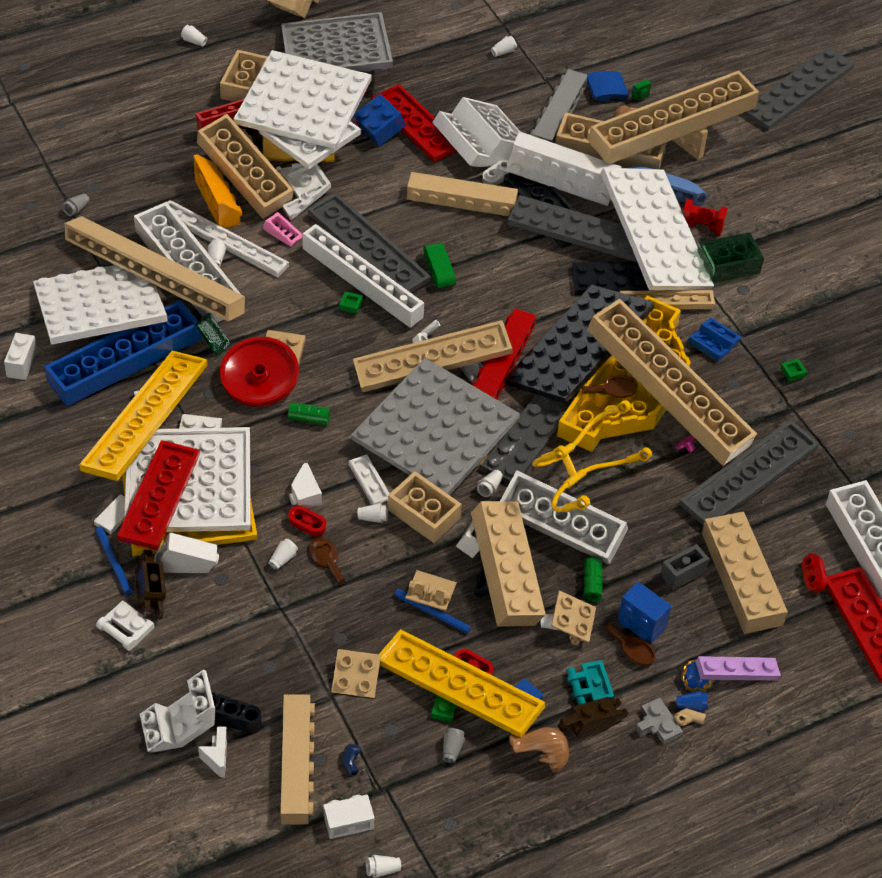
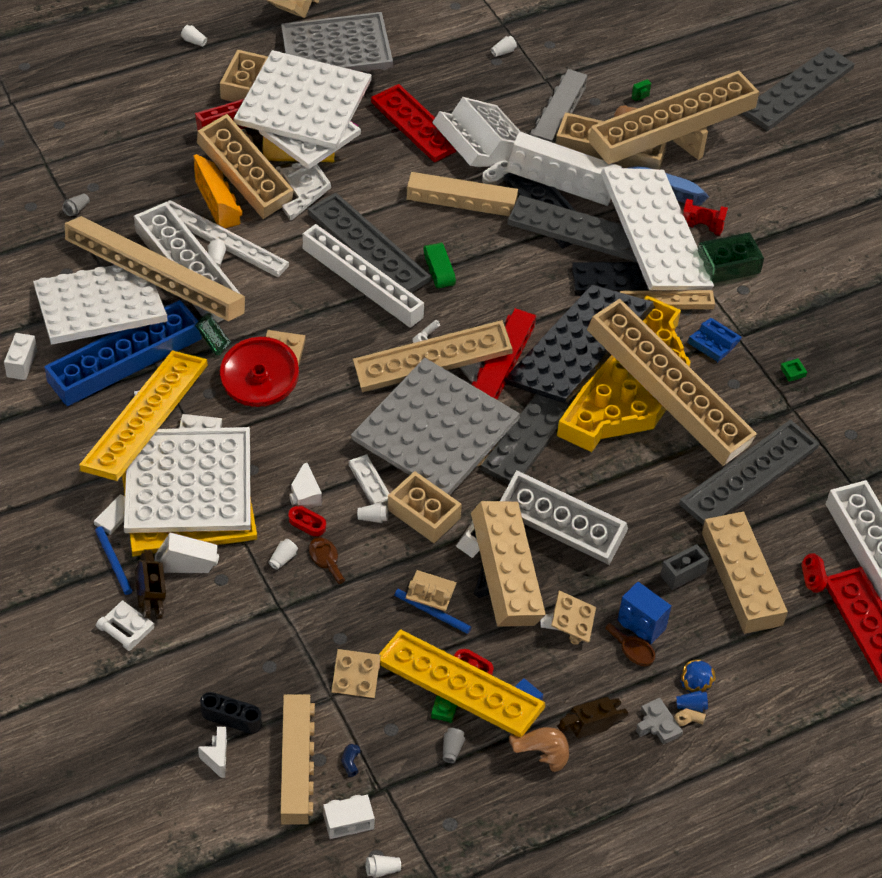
red plate [117,440,200,550] -> none
white slope [140,670,215,753] -> none
bright pink slope [263,212,303,247] -> none
green axle [288,402,331,426] -> none
green plate [339,291,363,314] -> none
blue brick [353,94,406,147] -> none
white cone [477,470,503,497] -> none
yellow bar [532,400,652,512] -> none
teal plate [566,660,615,705] -> none
reddish brown piece [582,375,638,398] -> none
green axle [583,557,603,602] -> none
blue slope [586,71,629,102] -> none
dark pink plant [675,434,696,452] -> none
lavender plate [695,656,781,681] -> none

